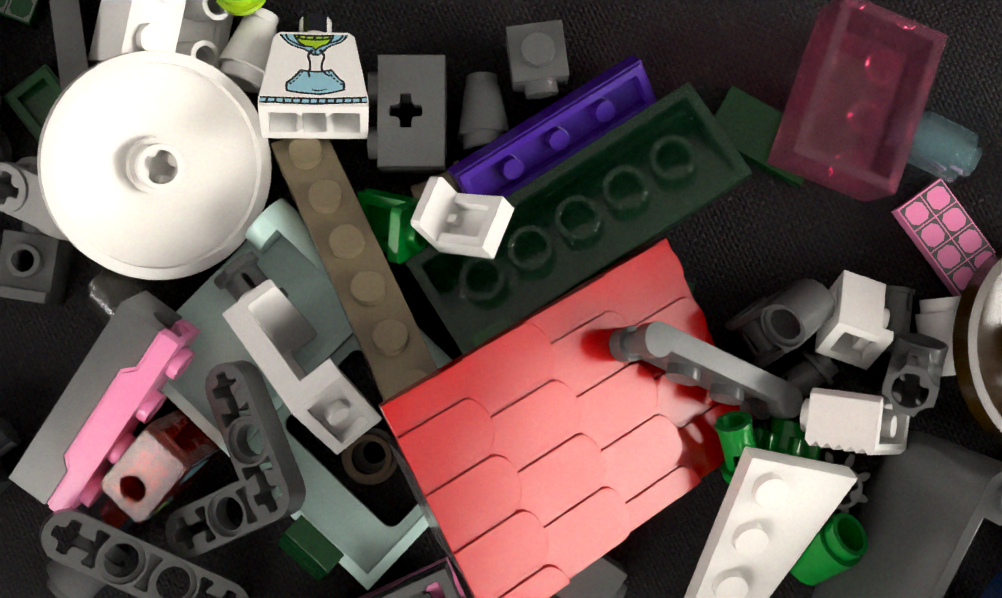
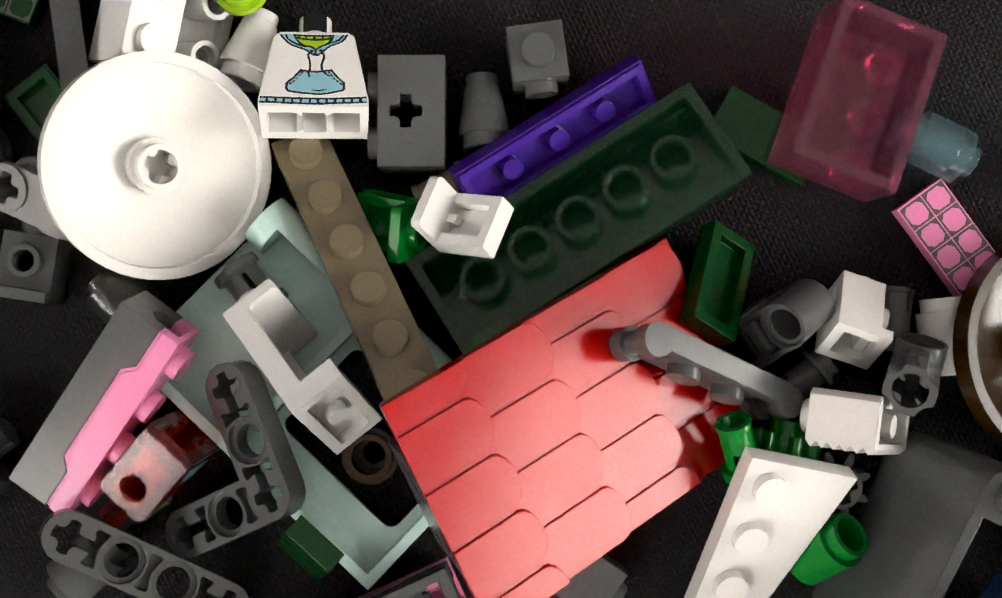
none -> dark green tile [679,220,755,346]

